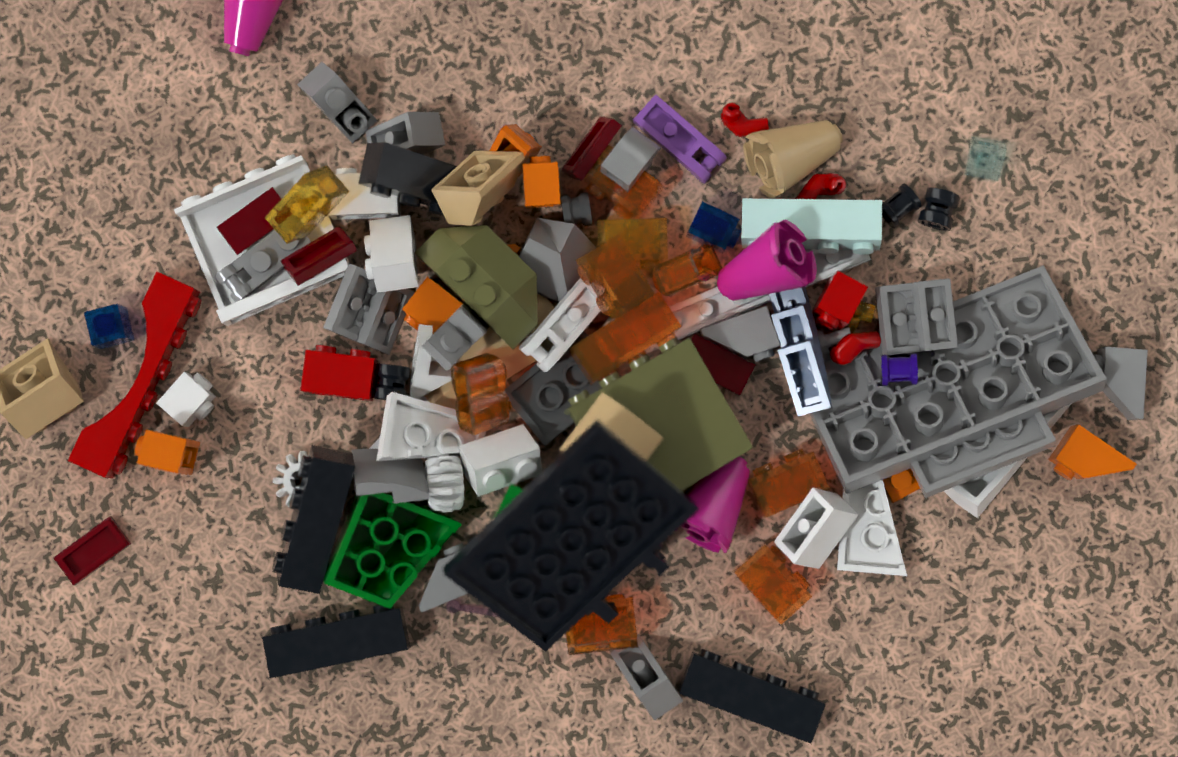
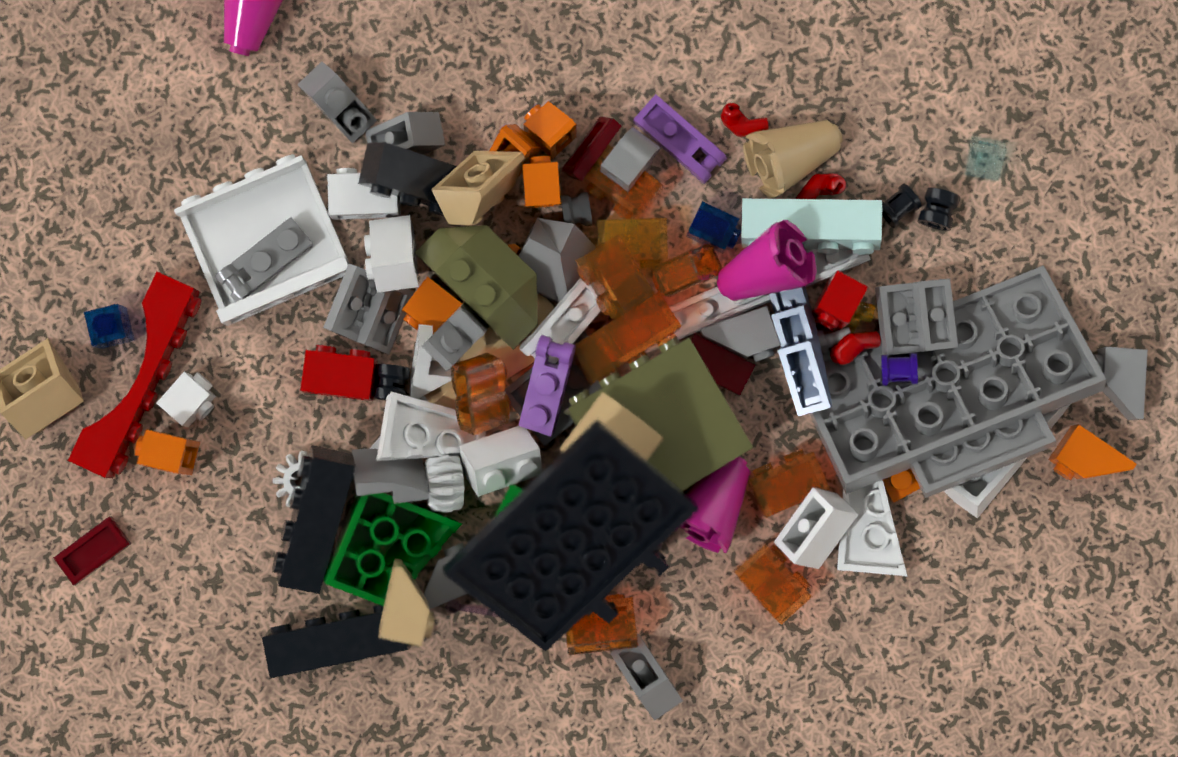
dark red tile [216,187,293,255] -> none
clear yellow brick [265,165,350,244] -> none
dark red tile [281,226,357,286] -> none
black brick [678,649,826,744] -> none
none -> tan slope [379,558,435,647]
none -> medium lavender plate [518,335,576,436]
none -> orange slope [523,101,577,160]

